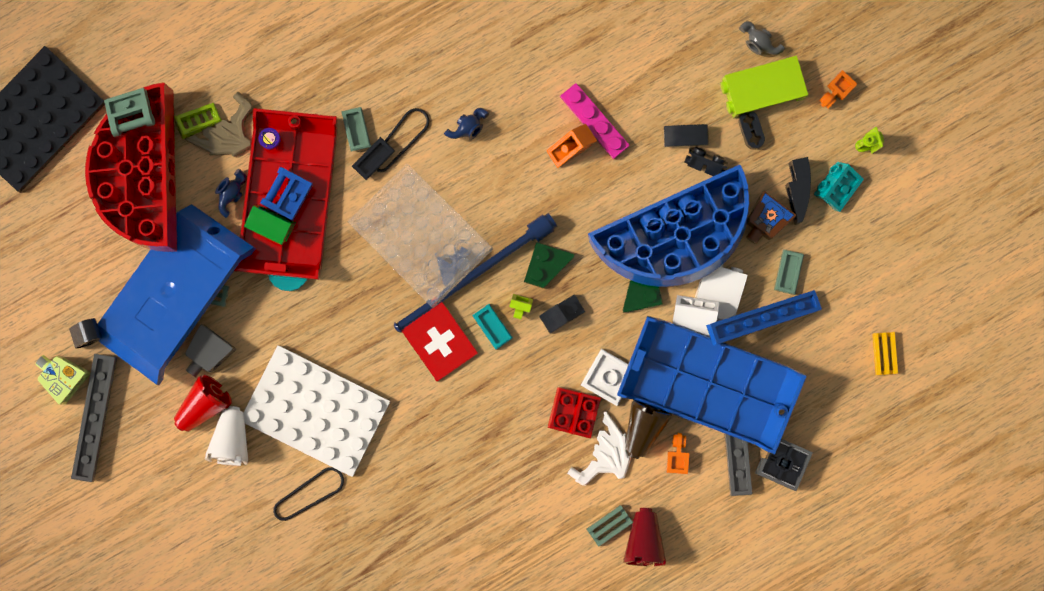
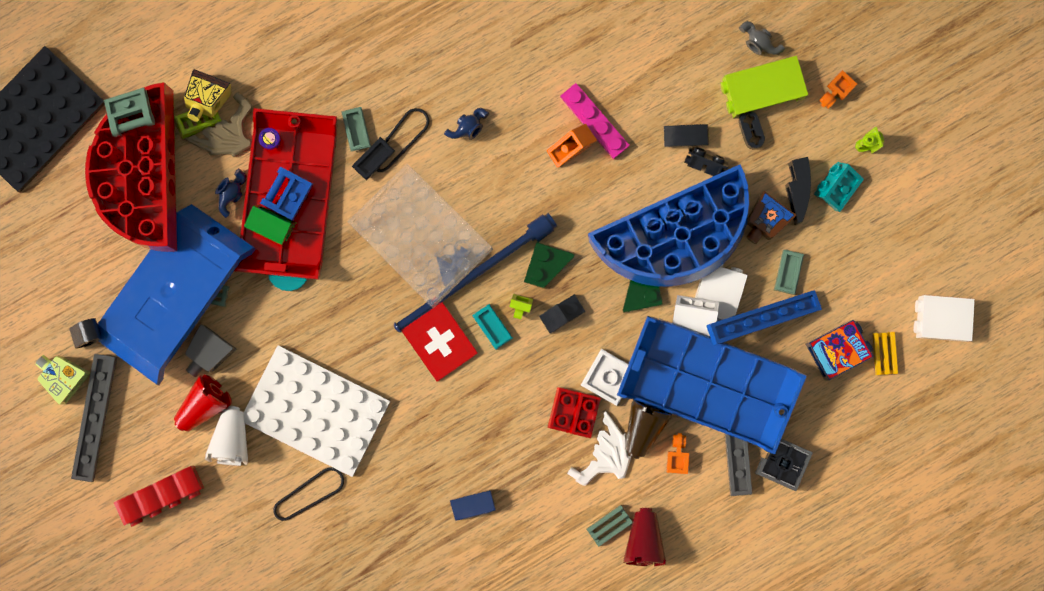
none -> red brick [114,465,204,527]
none -> torso [184,69,231,122]
none -> dark blue slope [450,489,496,521]
none -> brick [805,320,873,381]
none -> white brick [914,295,975,342]

